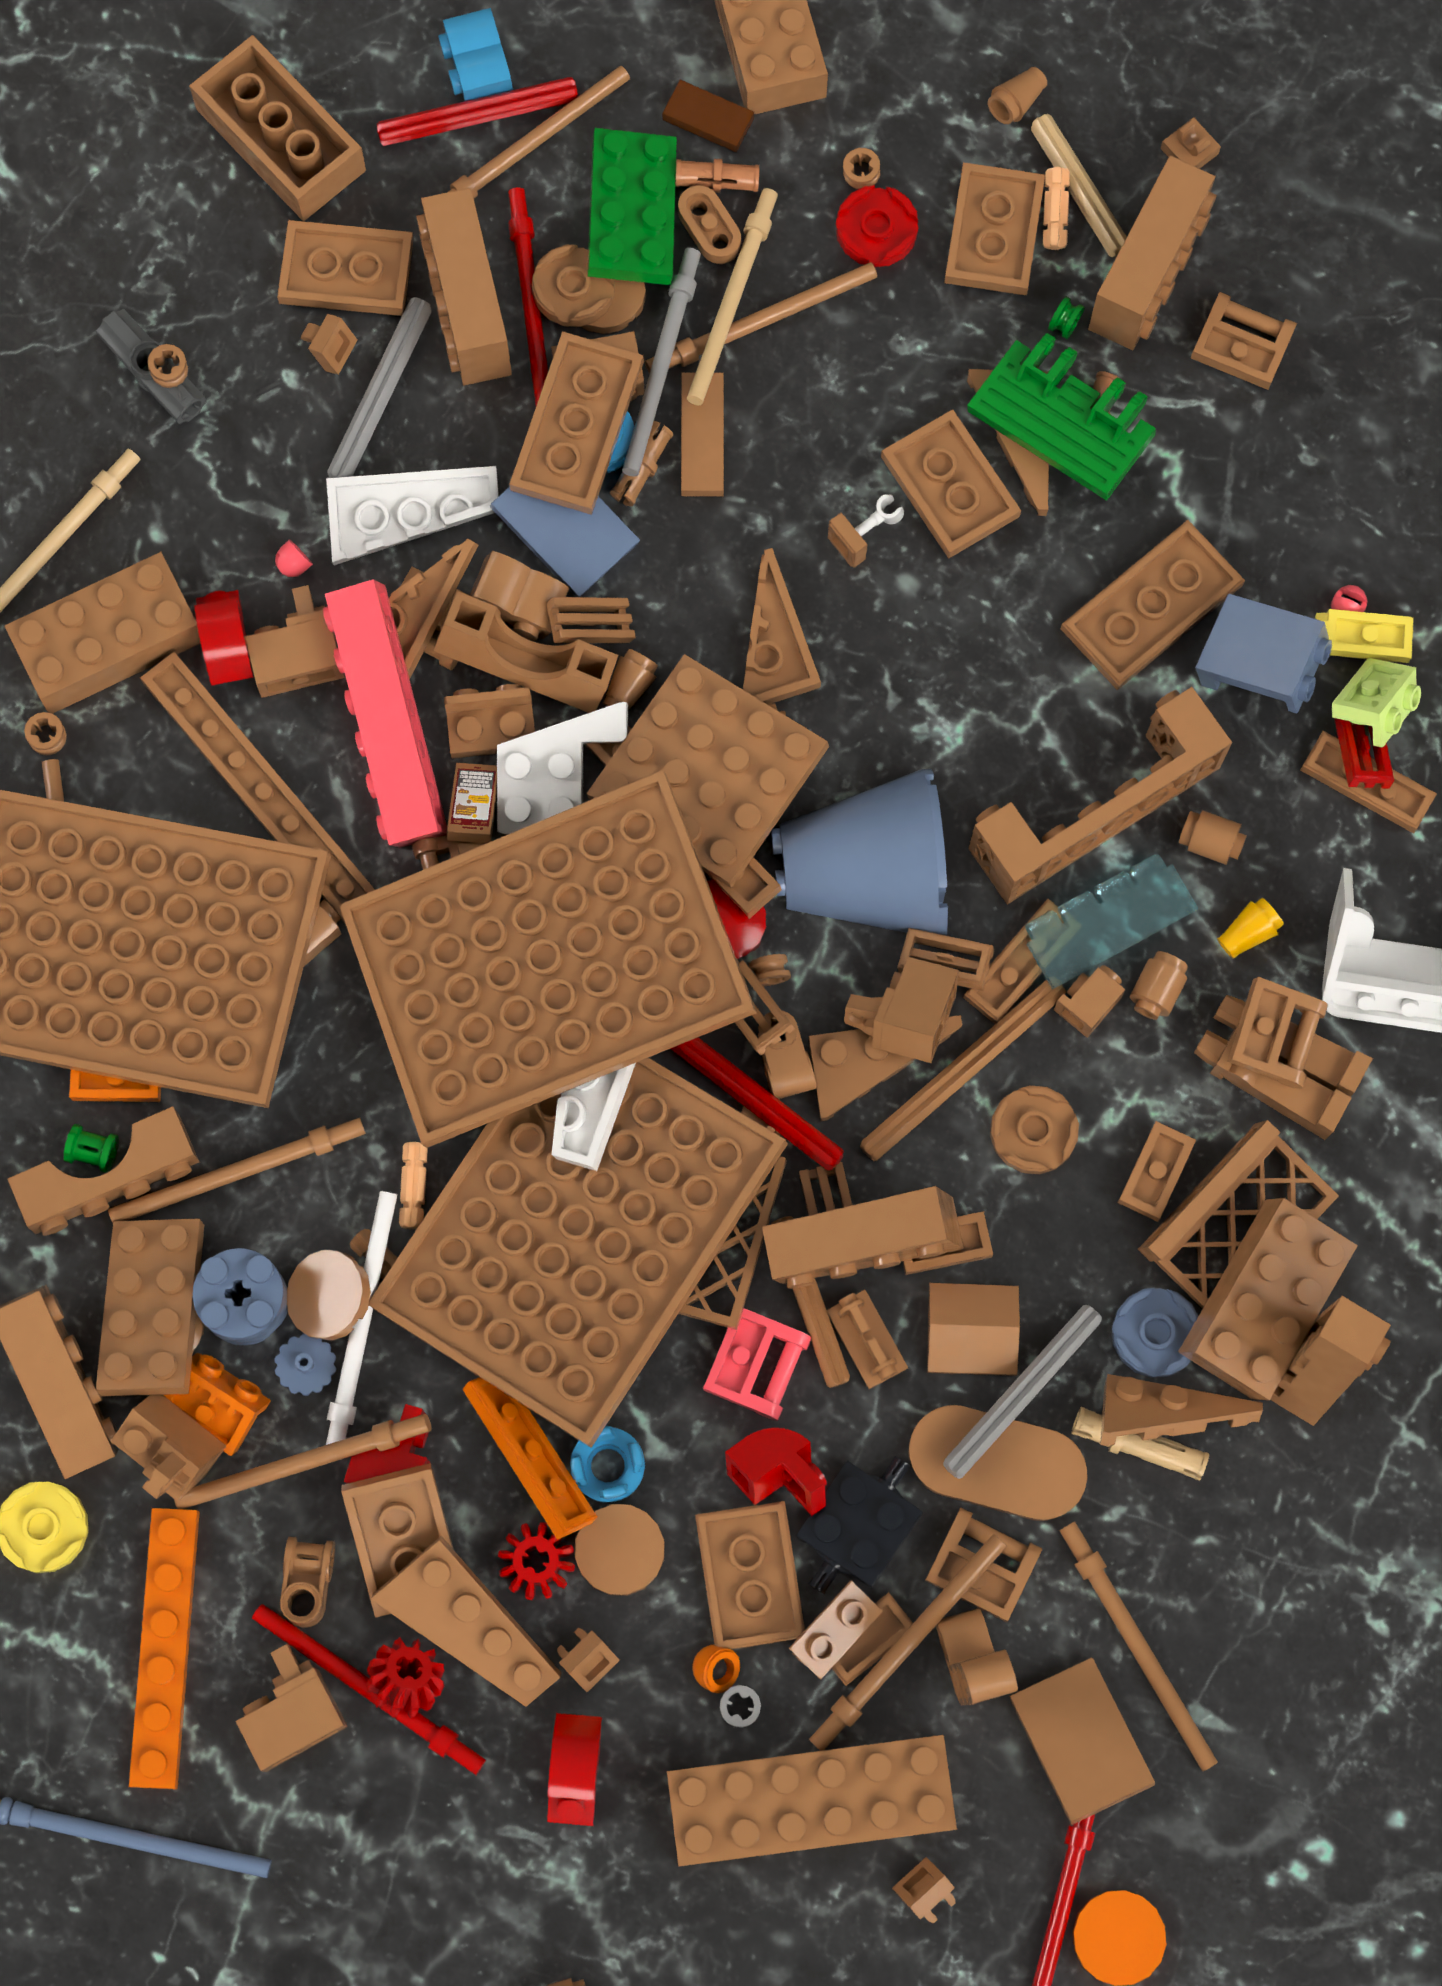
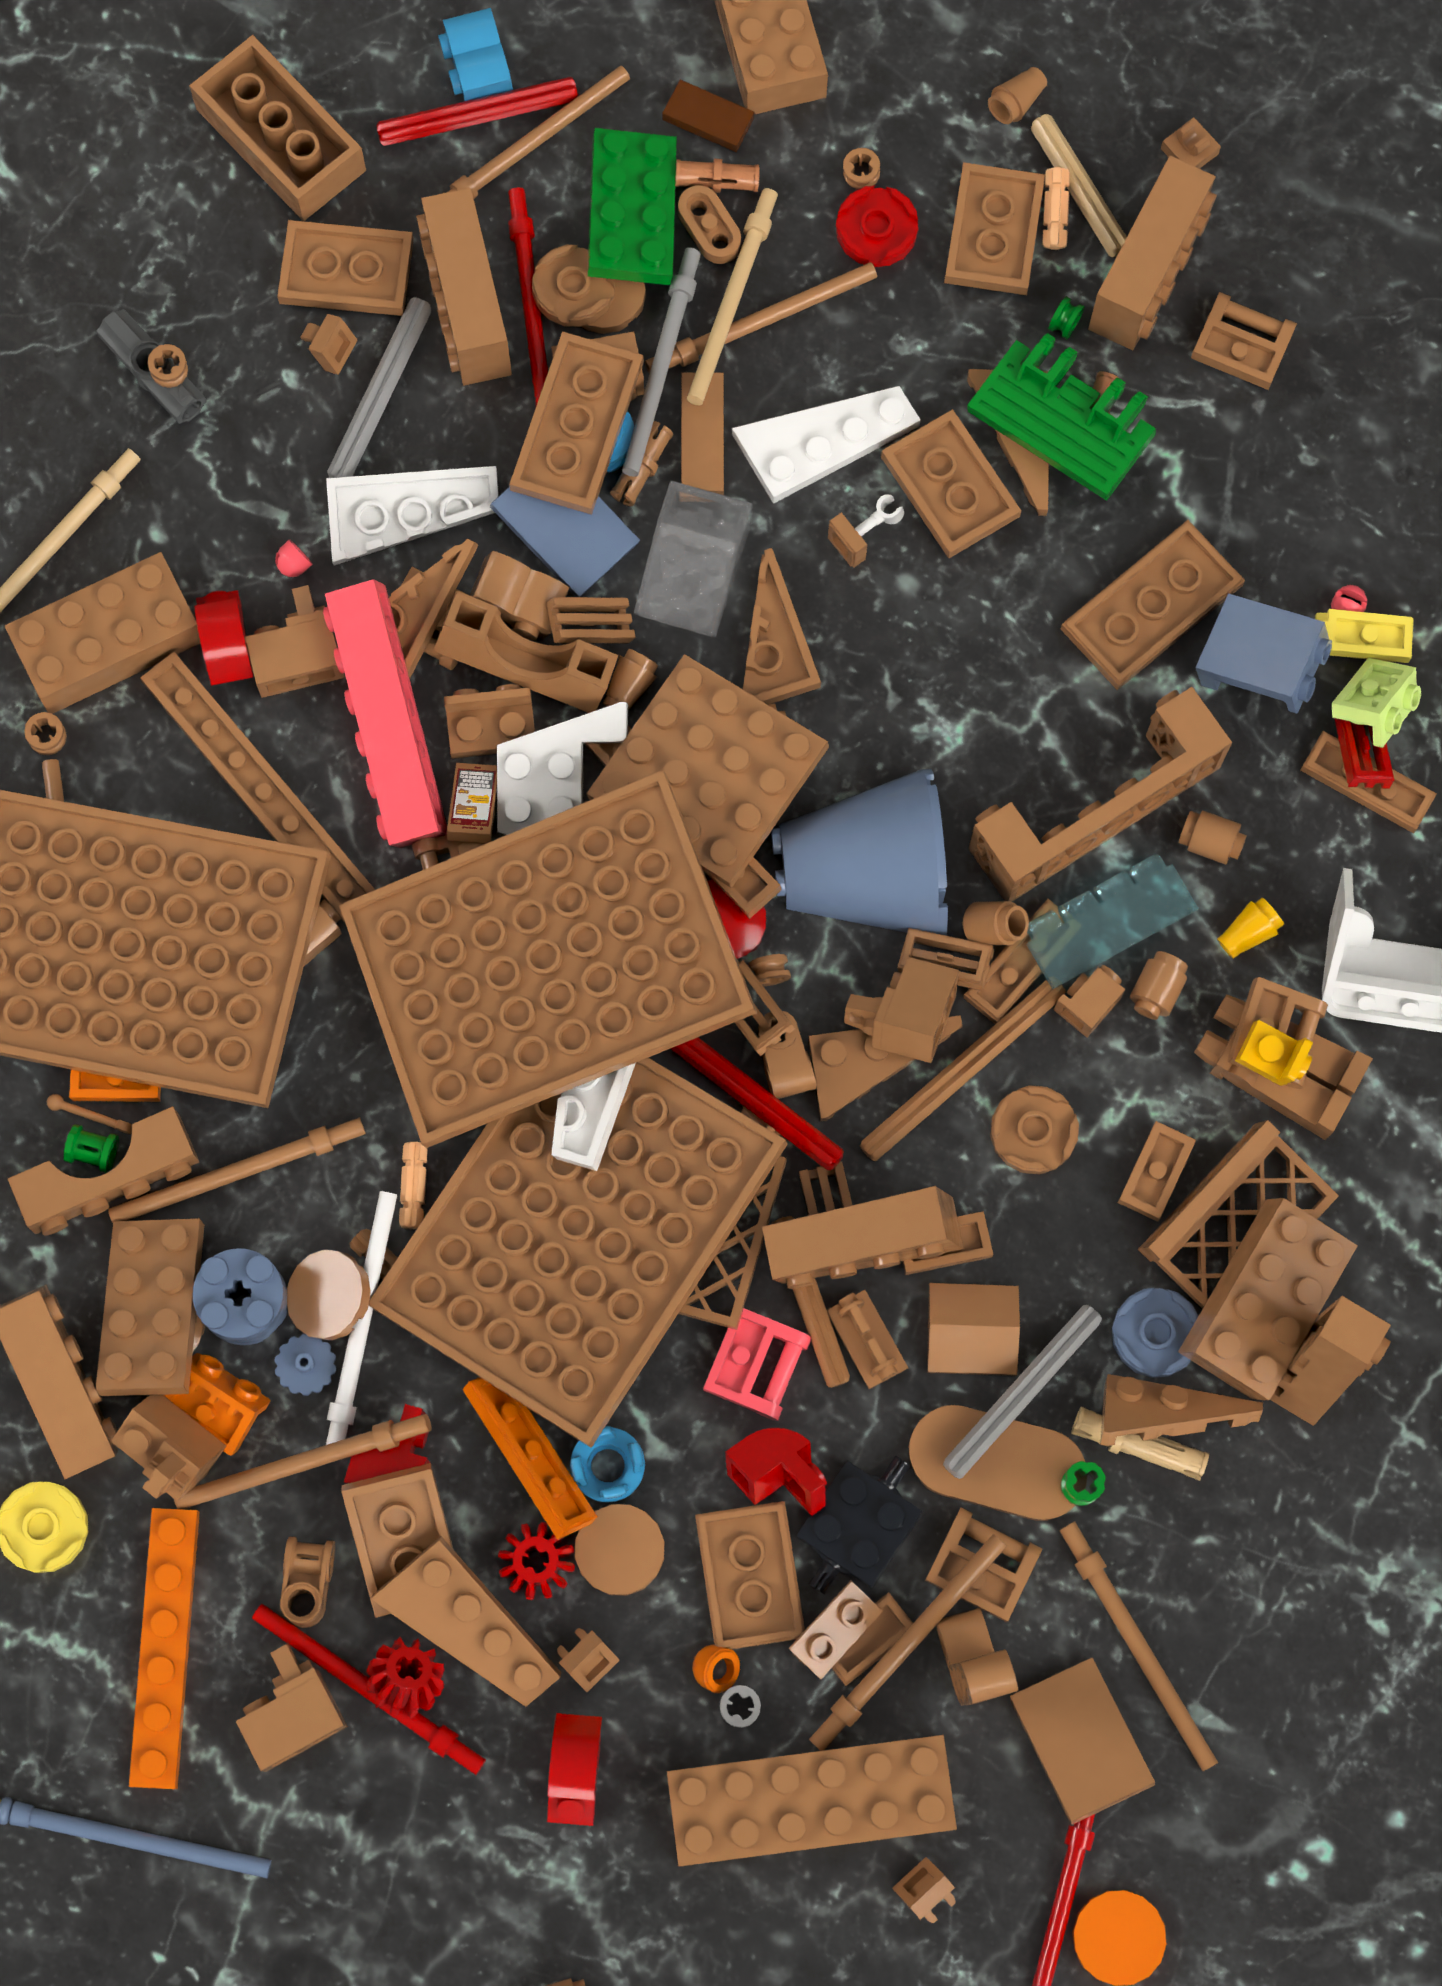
none -> medium nougat hinge [47,1094,132,1135]
none -> clear slope [634,480,753,638]
none -> white wing [732,386,920,504]
none -> medium nougat brick [962,901,1029,945]
none -> green bush [1061,1461,1106,1506]
none -> yellow bracket [1235,1020,1313,1086]

